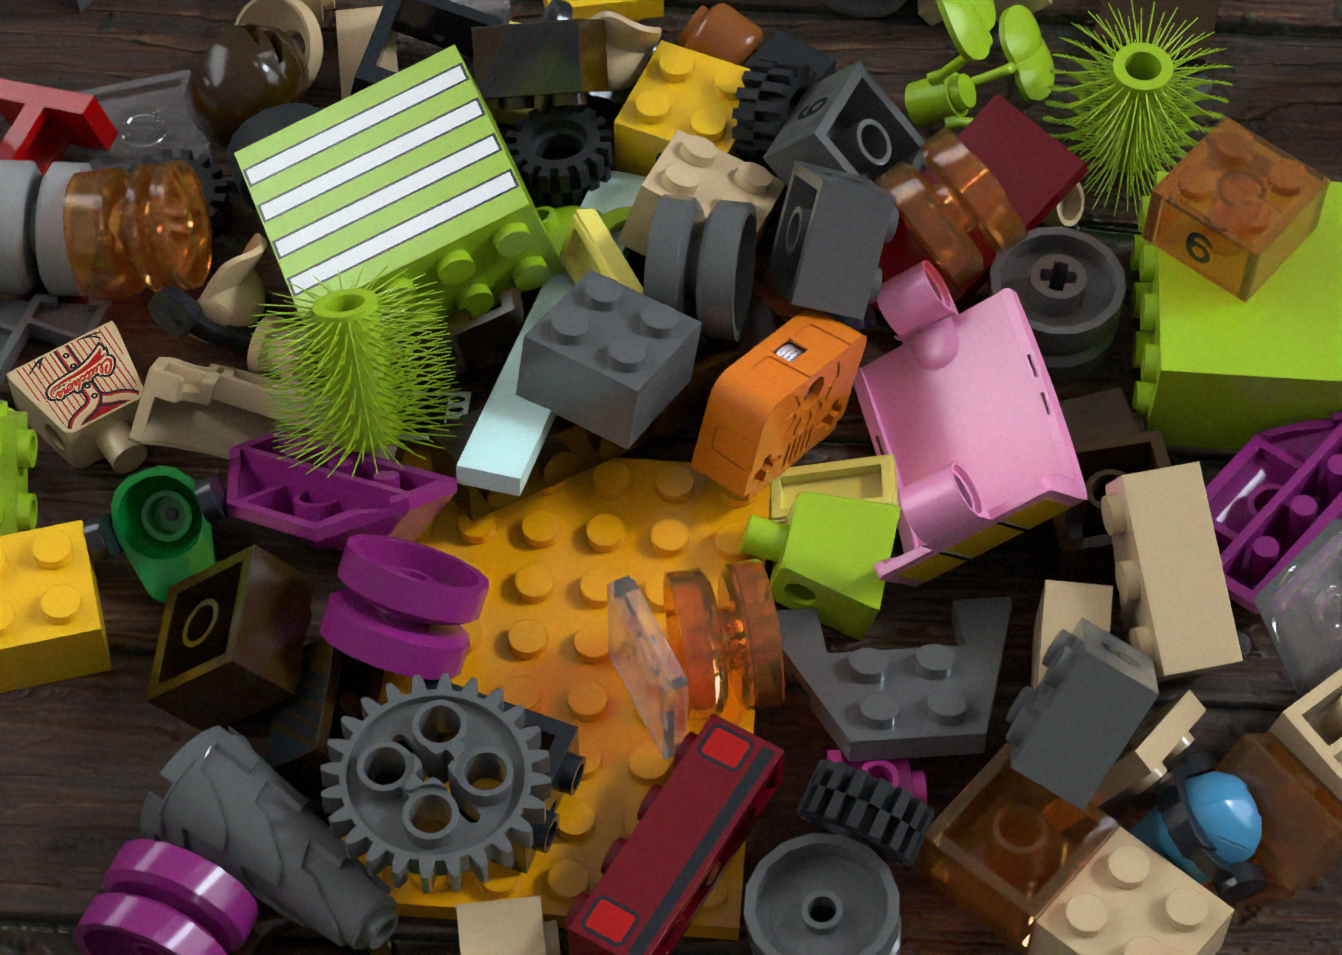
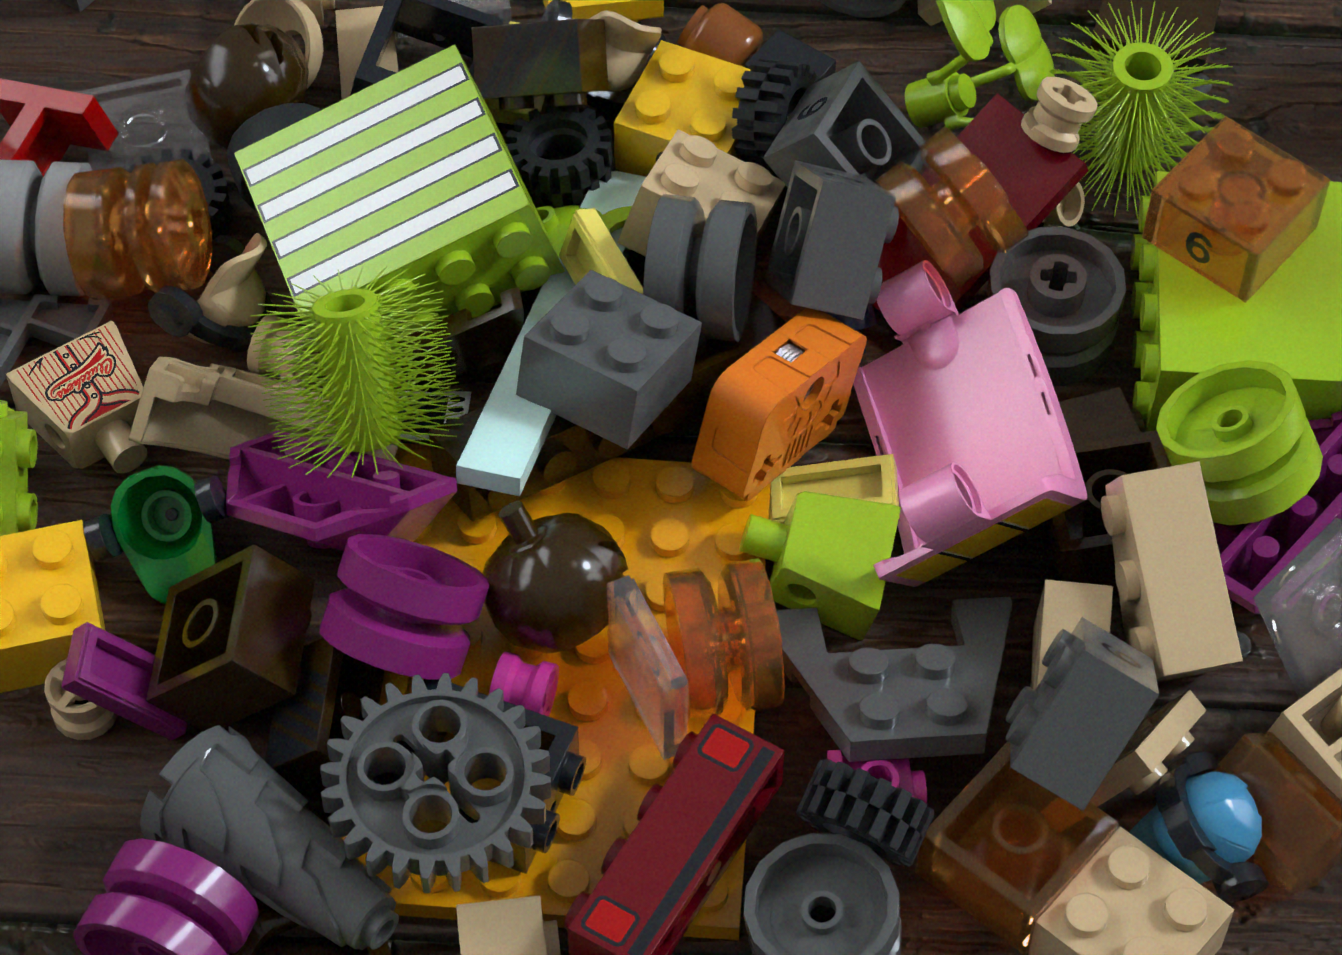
none -> tan wheel [44,659,118,740]
none -> magenta tile [61,622,187,740]
none -> dark brown piece [483,501,628,654]
none -> dark pink wheel [489,651,559,717]
none -> tan wheel [1021,77,1098,153]
none -> lime wheel [1156,360,1323,525]

